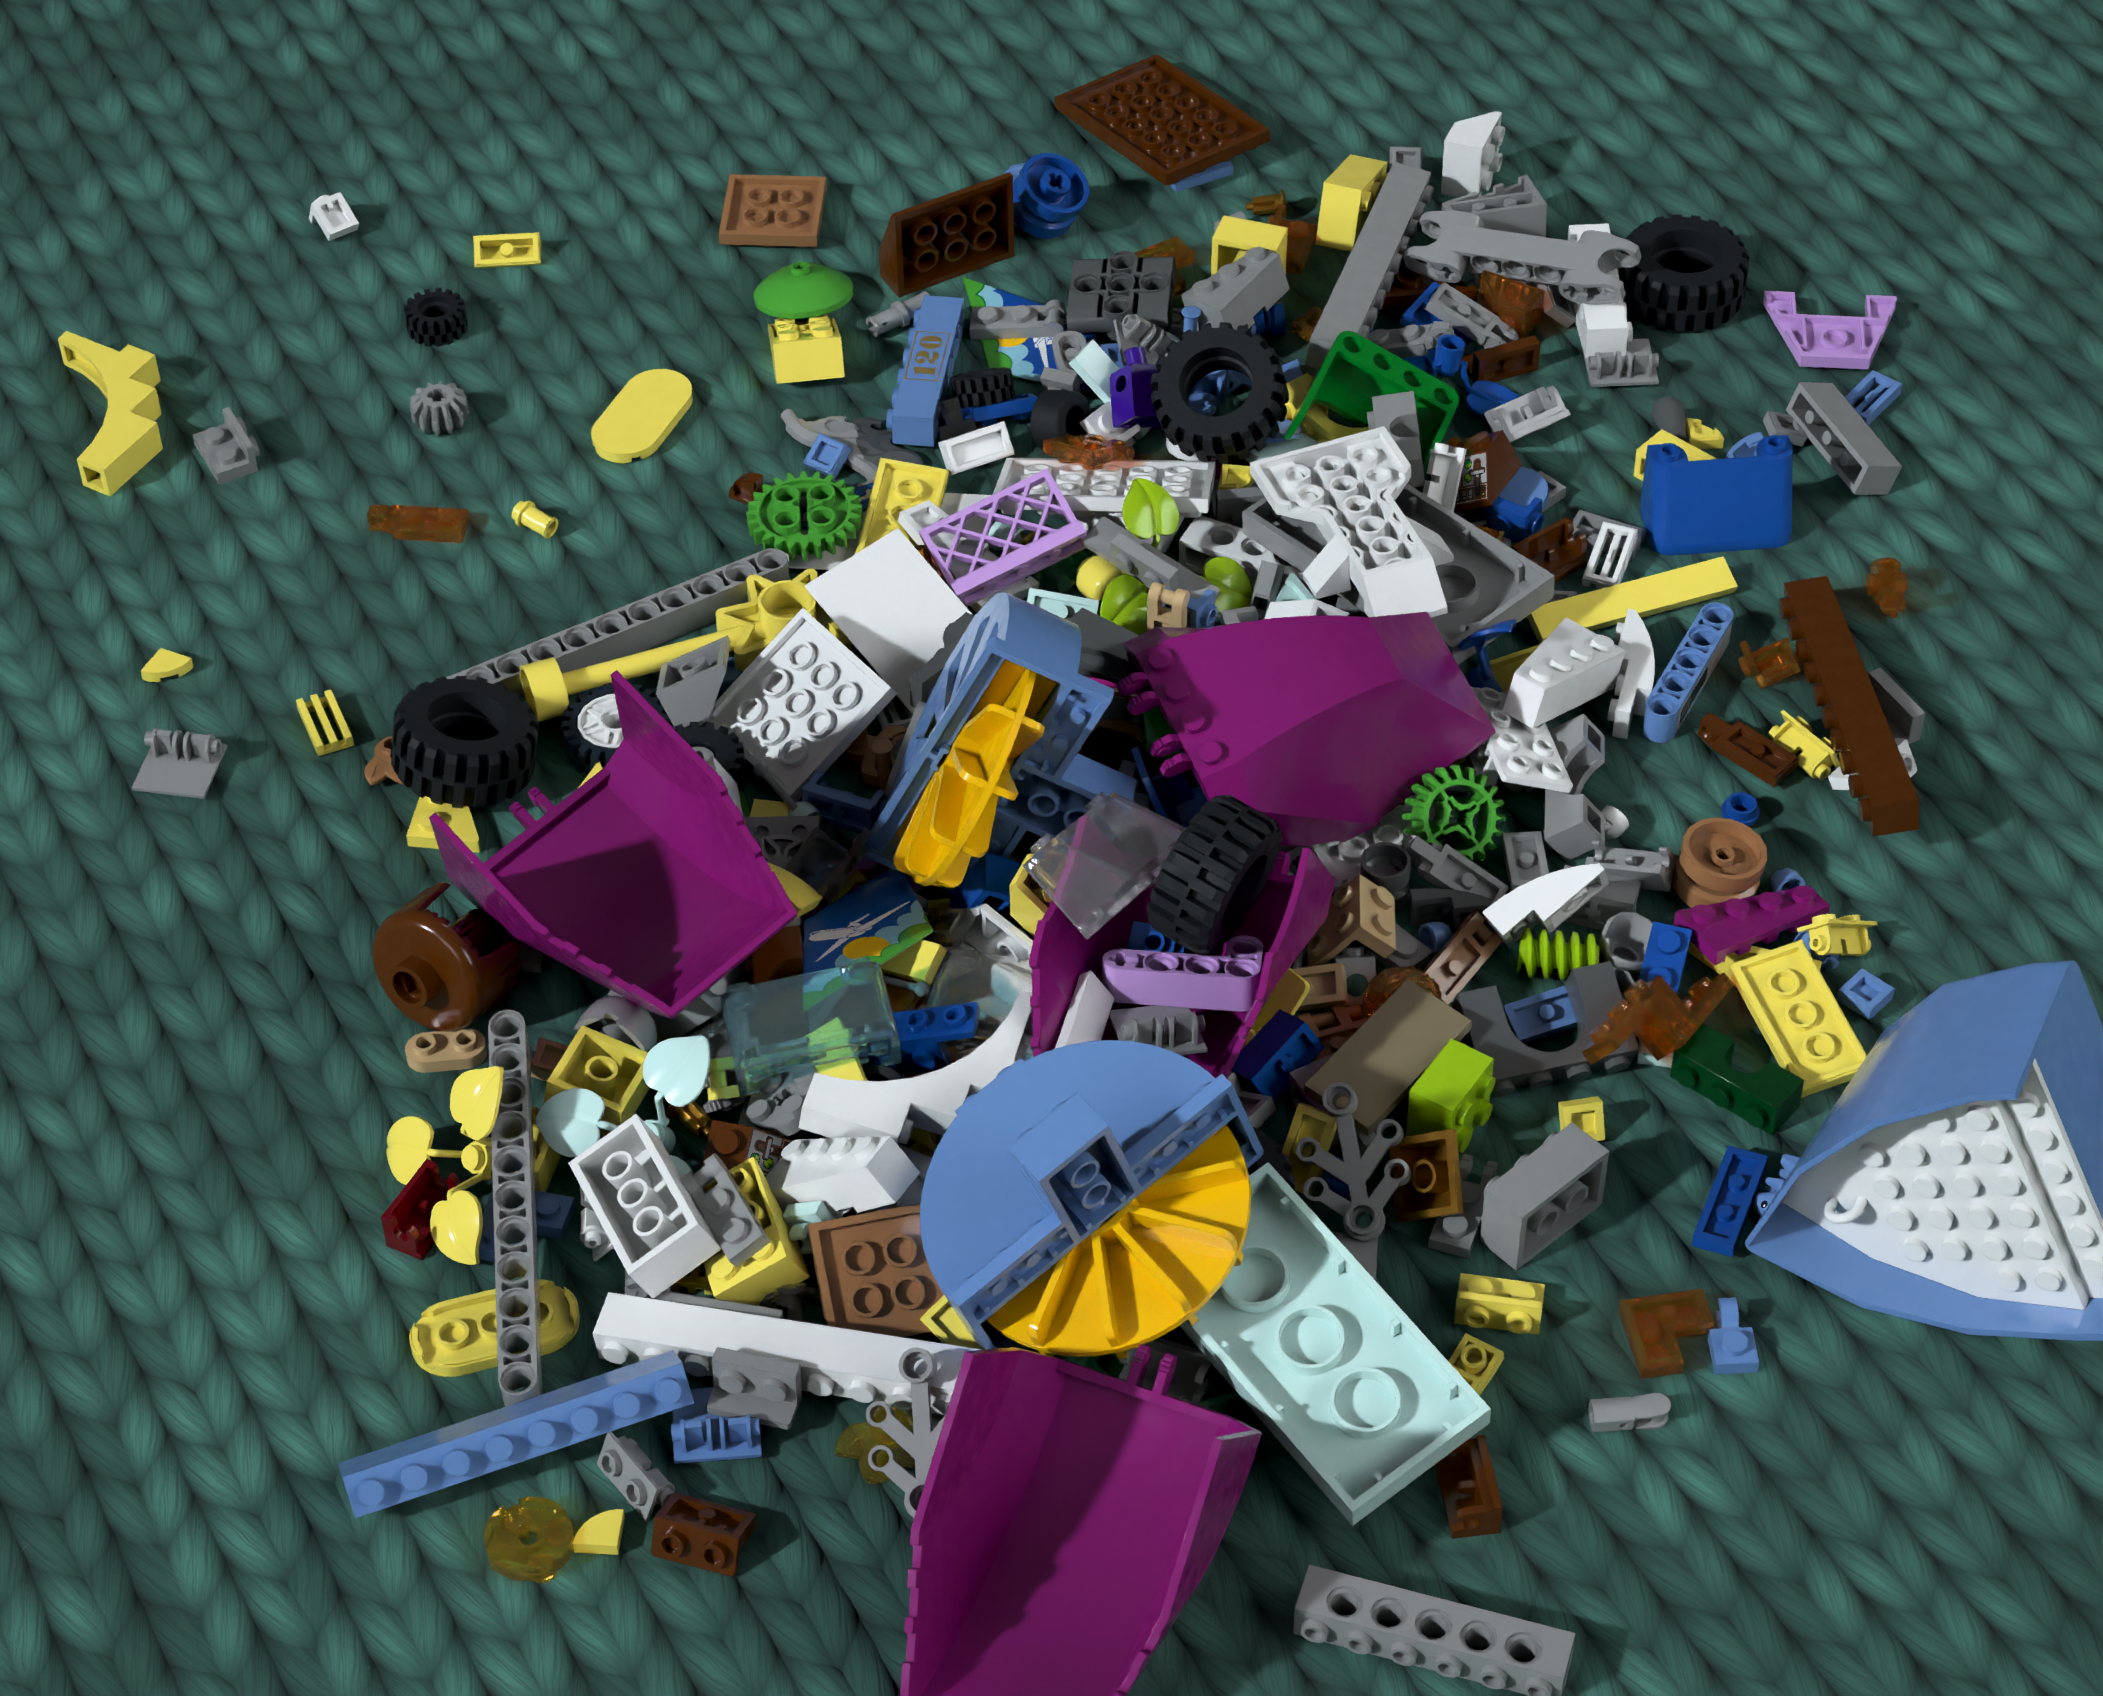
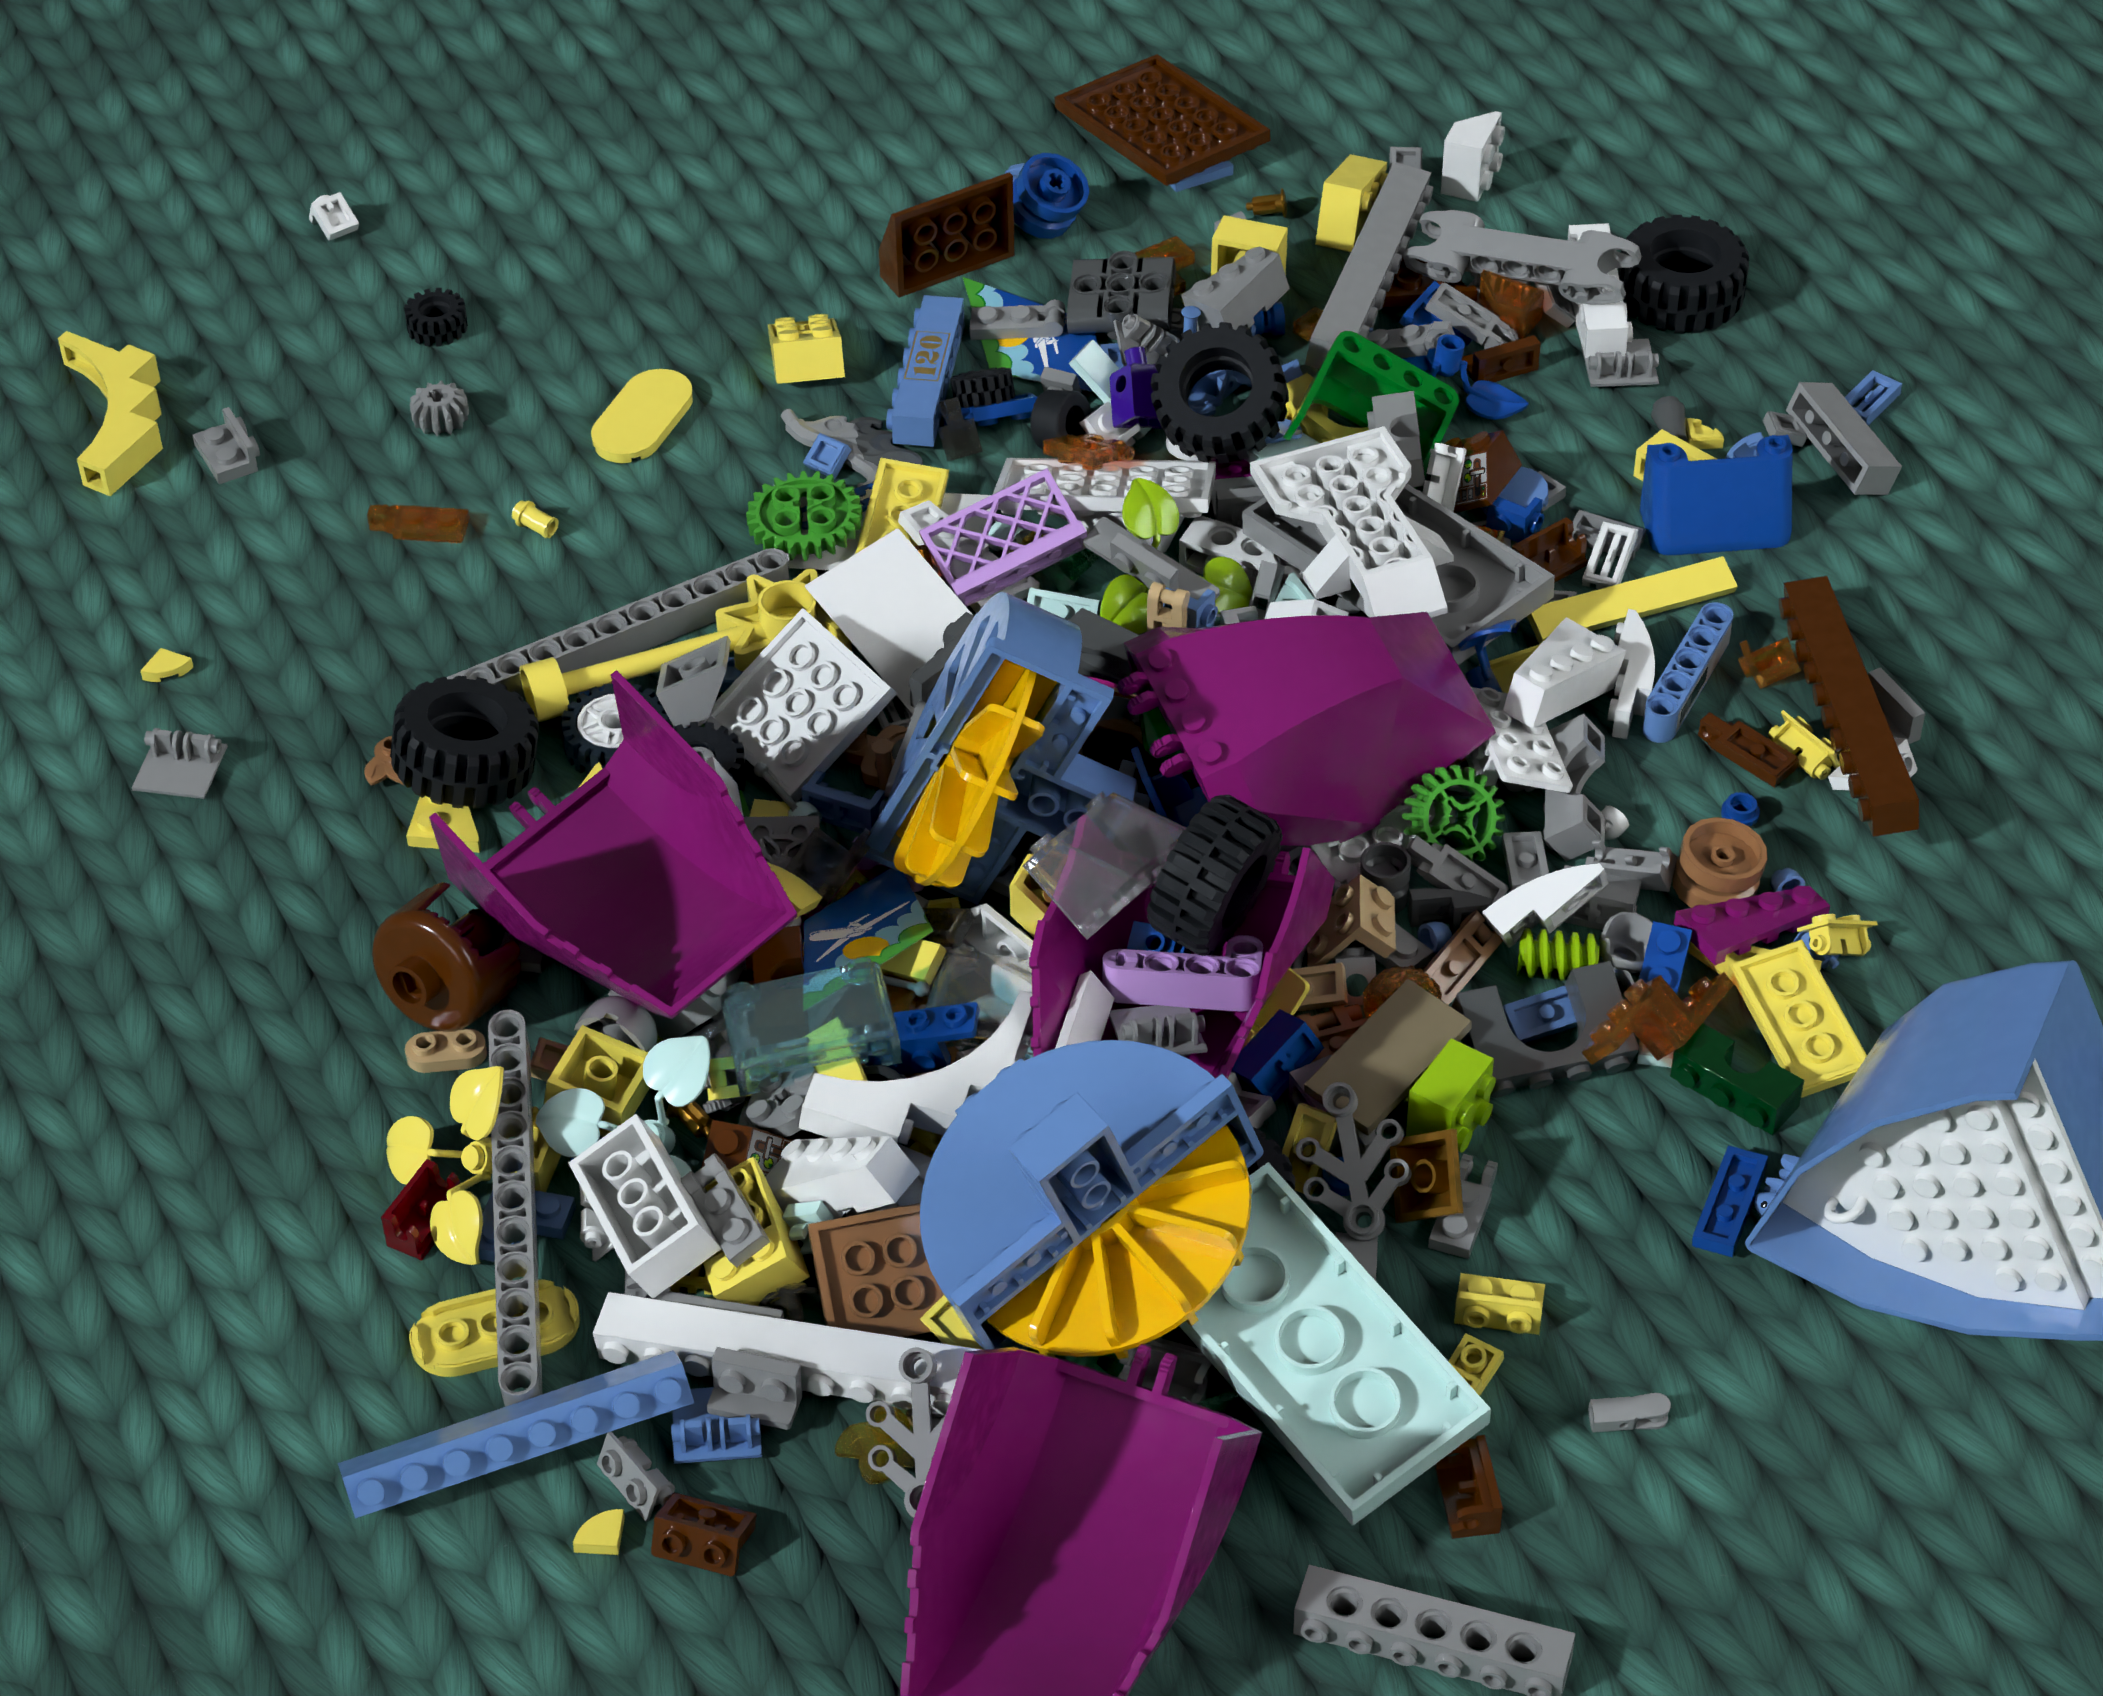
light yellow tile [296,690,354,756] -> none
light yellow slope [473,232,541,268] -> none
clear yellow plate [484,1496,575,1583] -> none
medium nougat plate [719,174,827,248] -> none
reddish brown tile [729,473,763,505] -> none
bright green dish [753,261,854,319] -> none
light grey pin [866,291,930,338] -> none
white tile [938,421,1015,476] -> none
blue brick [949,852,1021,918] -> none
light grey plate [1052,331,1087,385] -> none
light yellow head [1076,555,1127,601] -> none
light yellow tile [1218,464,1255,490] -> none
clear orange bracket [1268,204,1318,274] -> none
light grey wedge [1442,174,1547,237] -> none
light grey brick [1480,1123,1609,1271] -> none
light grey hinge [1484,385,1571,443] -> none
light yellow tile [1558,1096,1605,1141] -> none
clear orange plate [1618,1288,1714,1379] -> none
medium blue plate [1708,1297,1759,1375] -> none
lavender wing [1763,291,1897,370] -> none
medium blue plate [1837,968,1895,1020] -> none
clear orange piece [1866,557,1908,618] -> none

